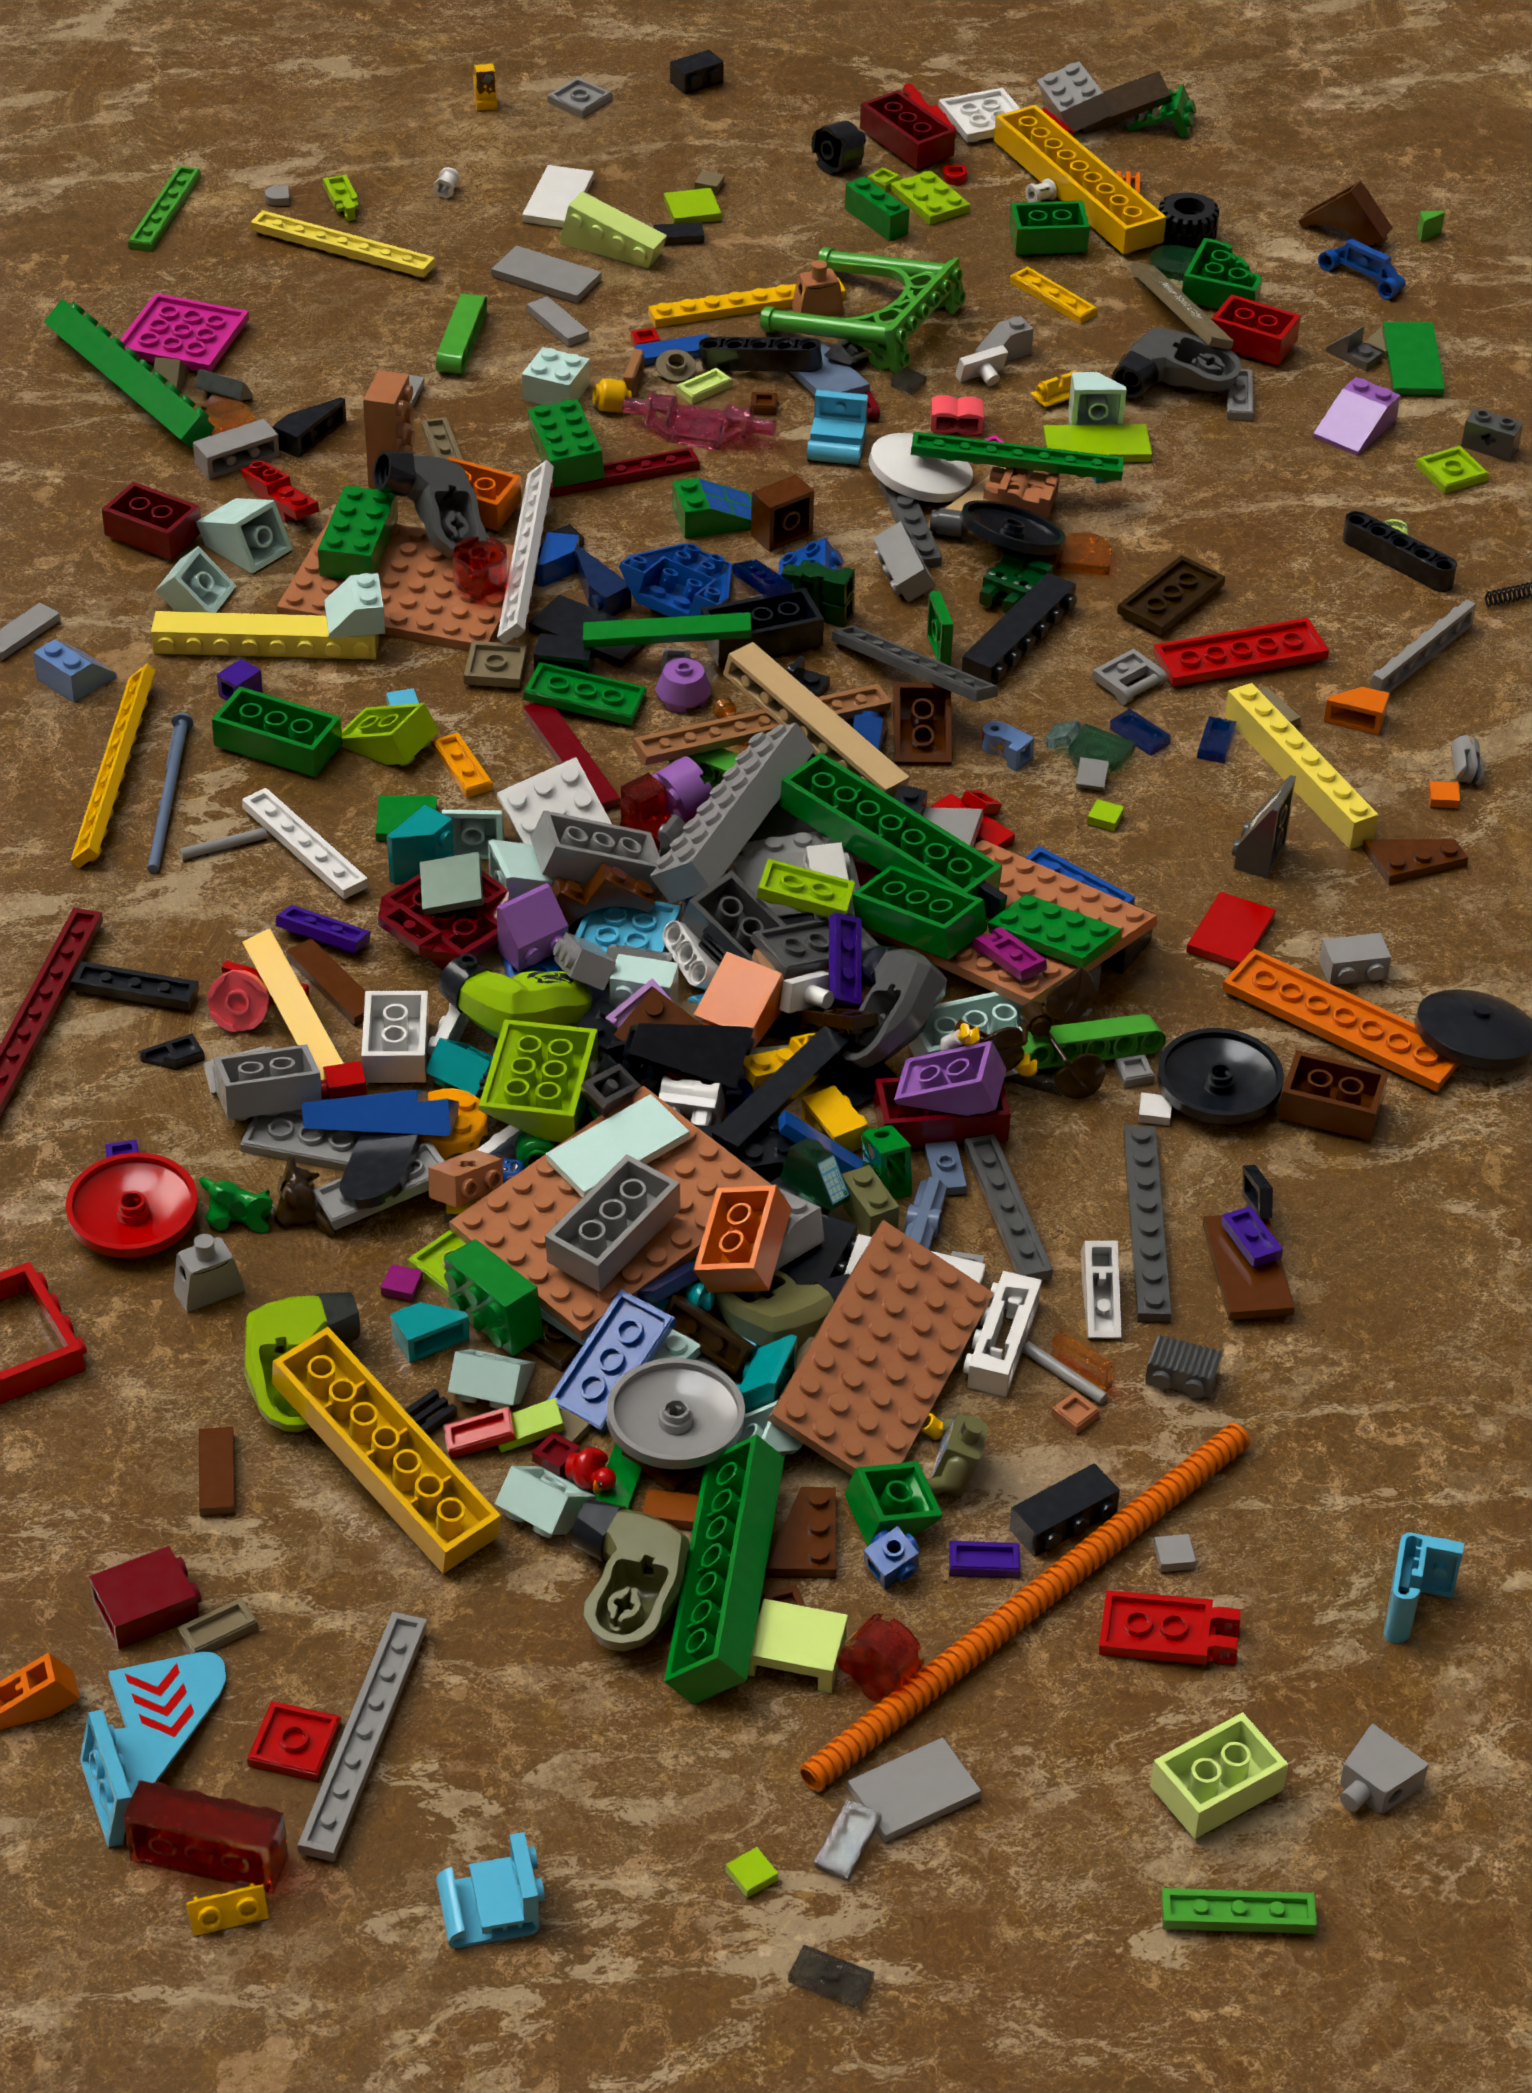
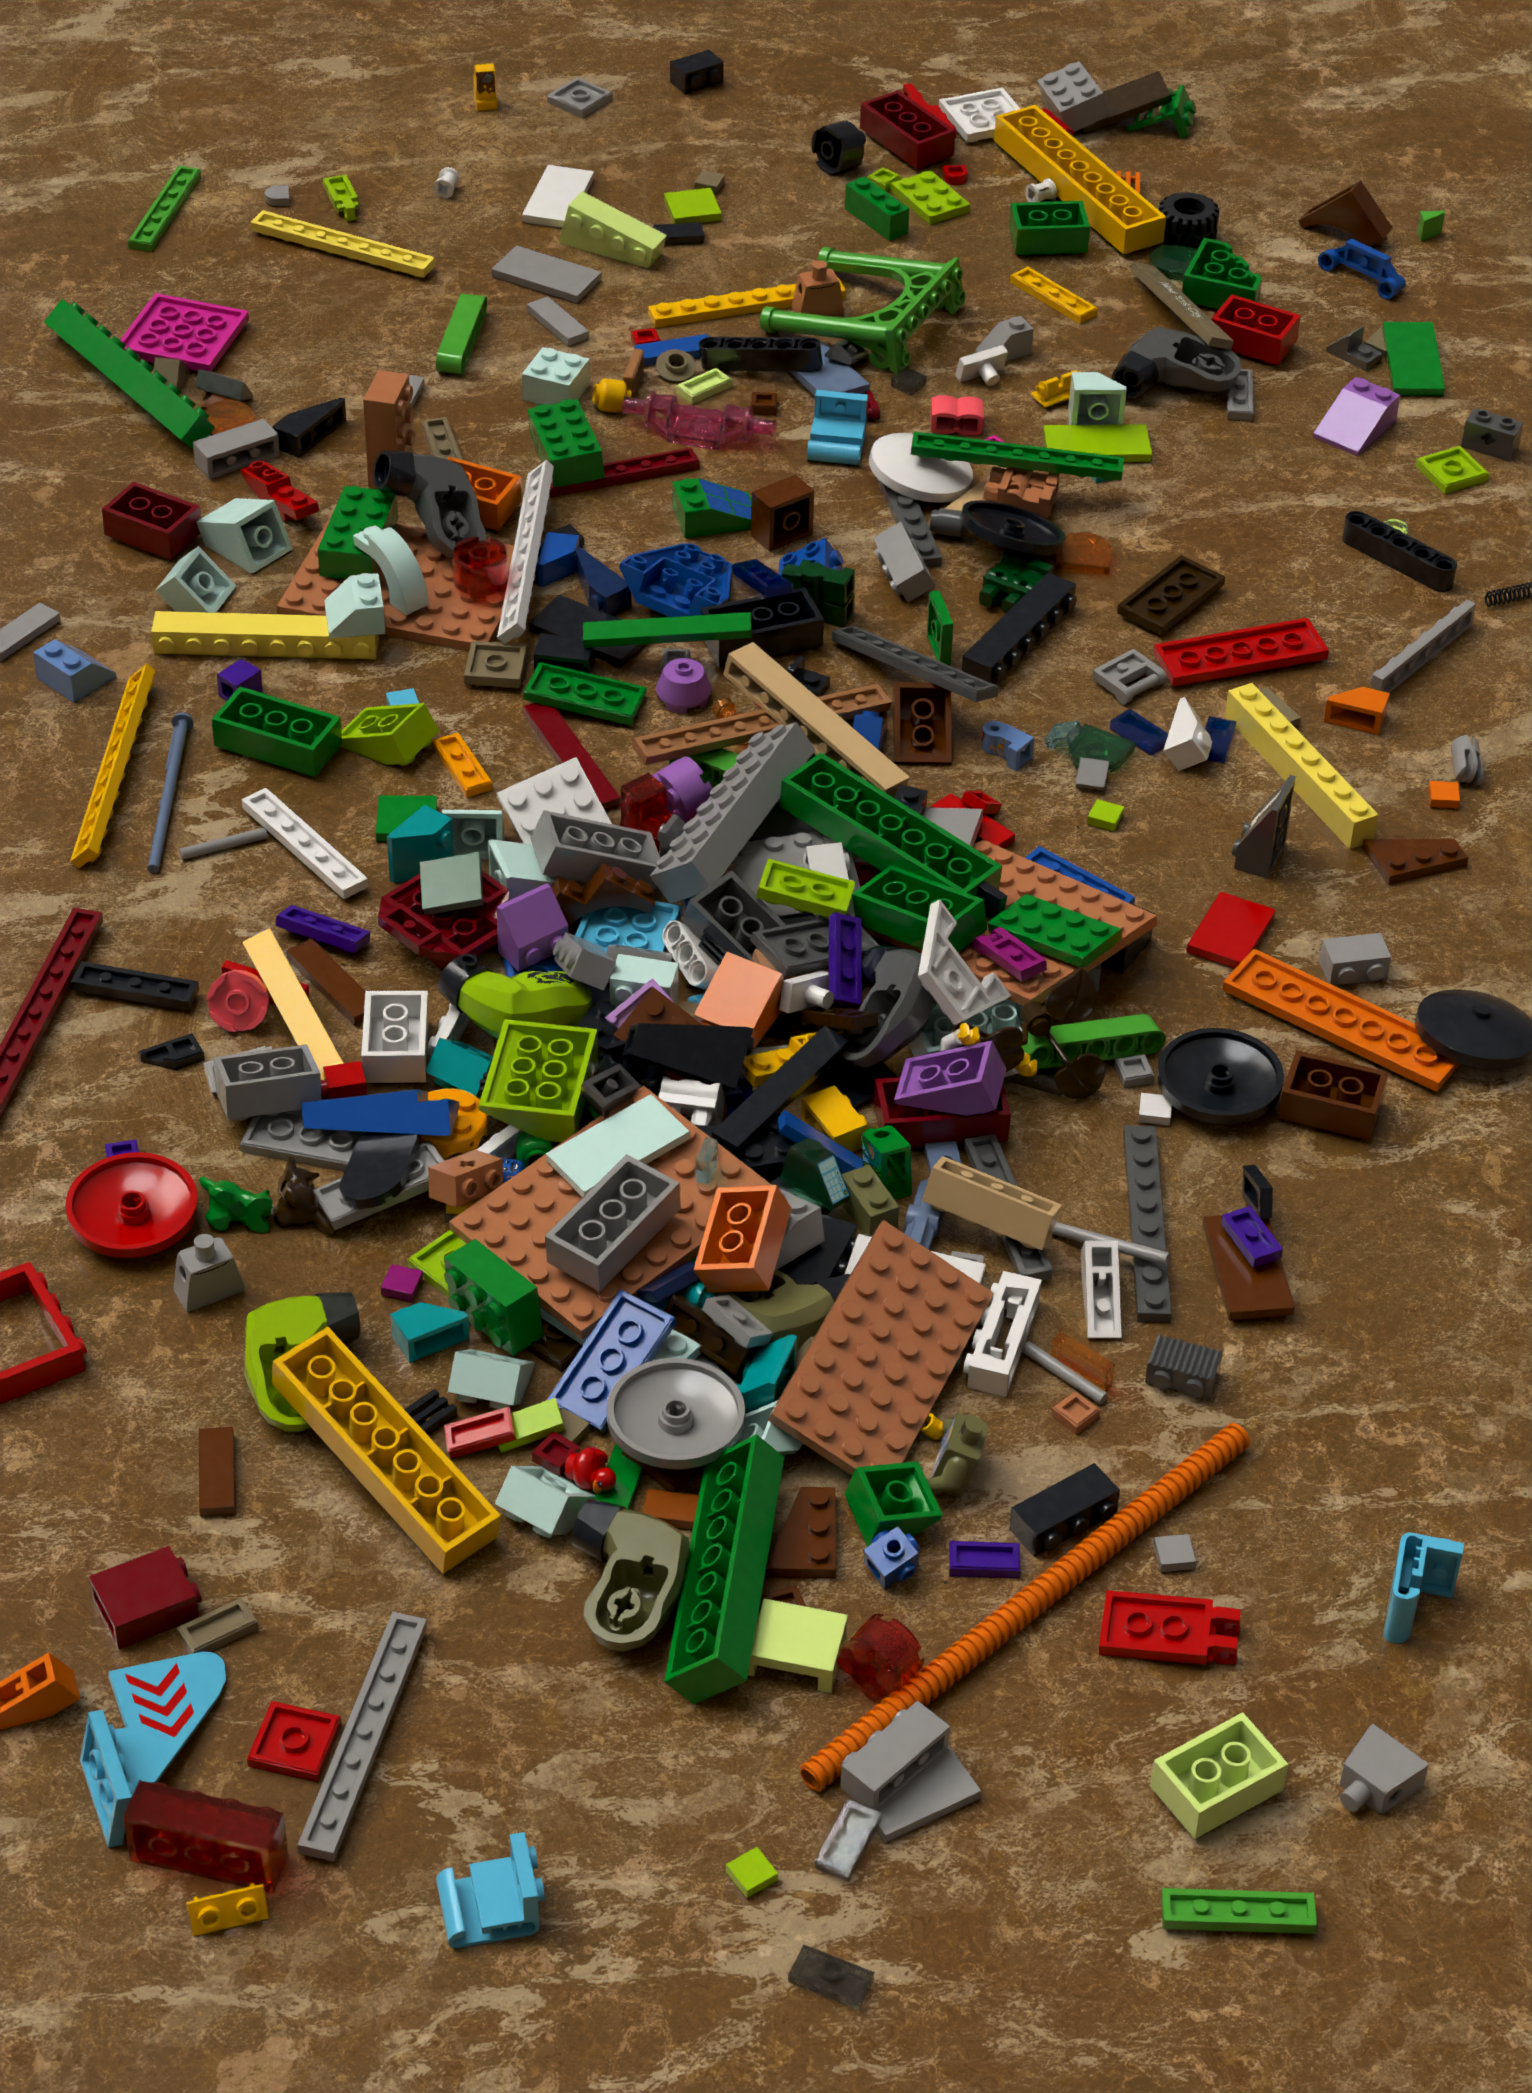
none -> light aqua arch [353,525,429,615]
none -> clear light blue tile [695,1137,719,1184]
none -> light grey plate [702,1295,773,1348]
none -> light grey brick [840,1701,950,1813]
none -> white wing [918,900,1011,1025]
none -> tan brick [922,1156,1062,1250]
none -> light grey bar [1053,1222,1171,1266]
none -> white slope [1163,697,1212,771]

